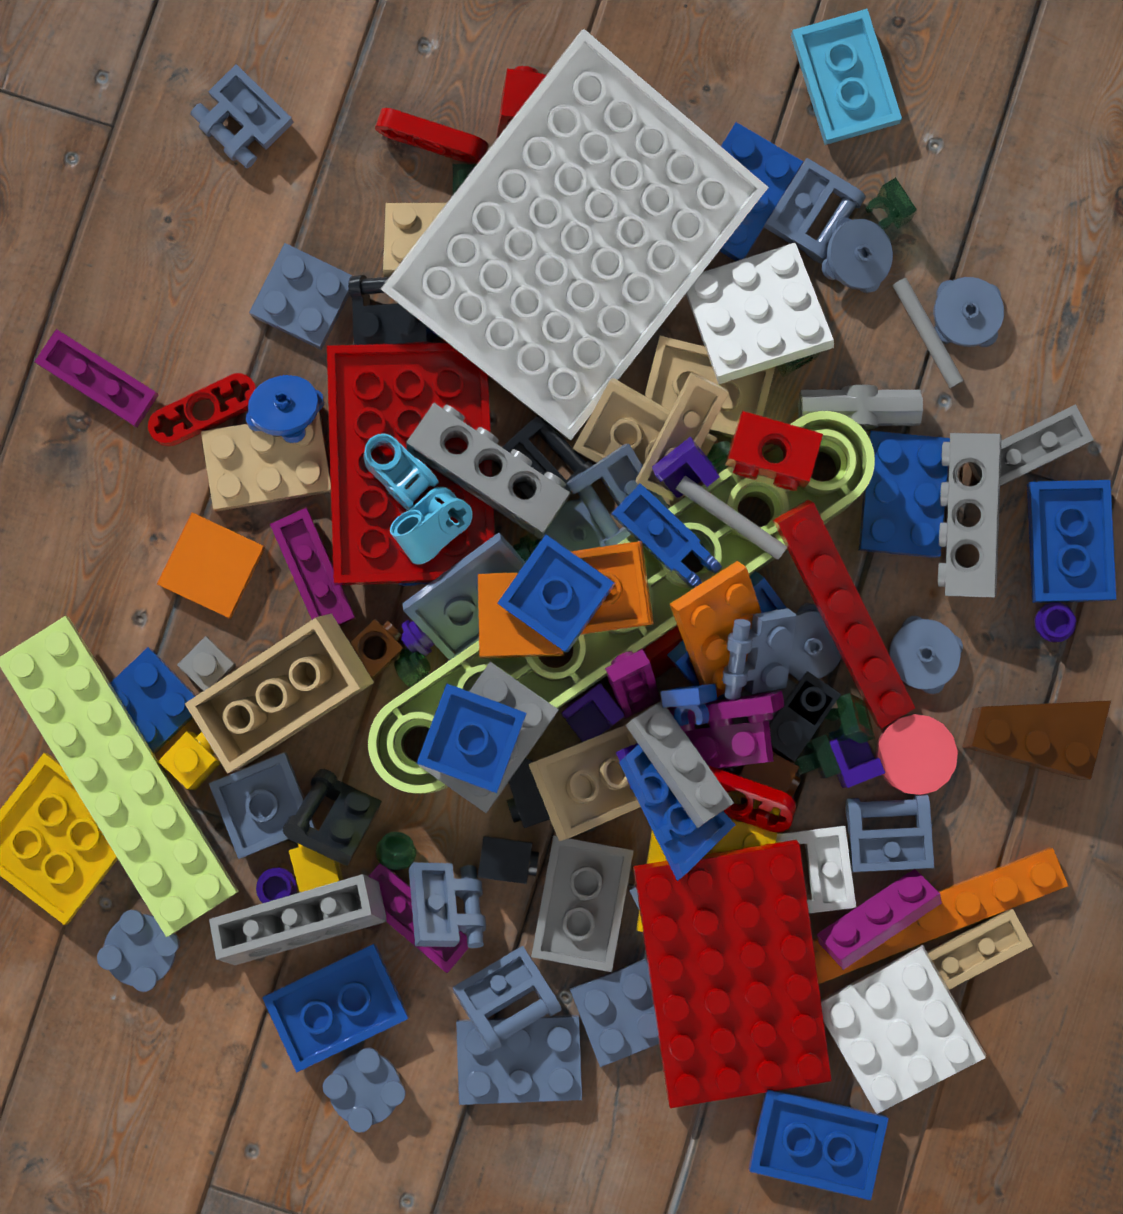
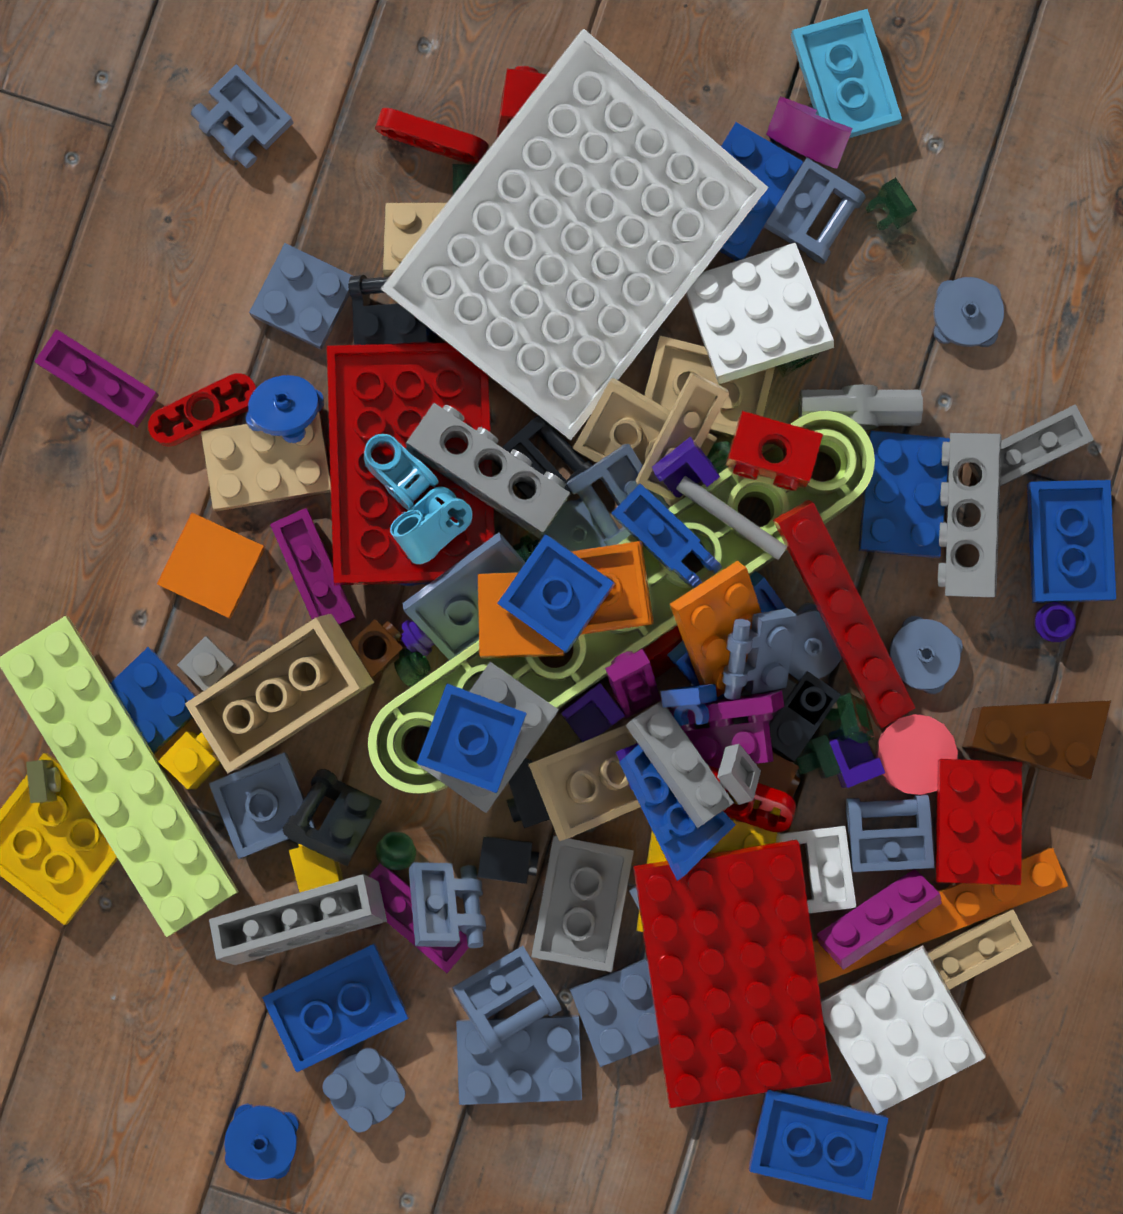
sand blue piece [97,910,180,992] -> none
dark purple plate [256,868,297,903] -> none
sand blue piece [822,218,893,293] -> none
light grey bar [892,278,964,389] -> none
none -> olive plate [26,760,61,803]
none -> blue piece [224,1103,299,1180]
none -> light grey plate [717,743,761,805]
none -> magenta slope [766,96,853,169]
none -> red plate [936,759,1022,885]

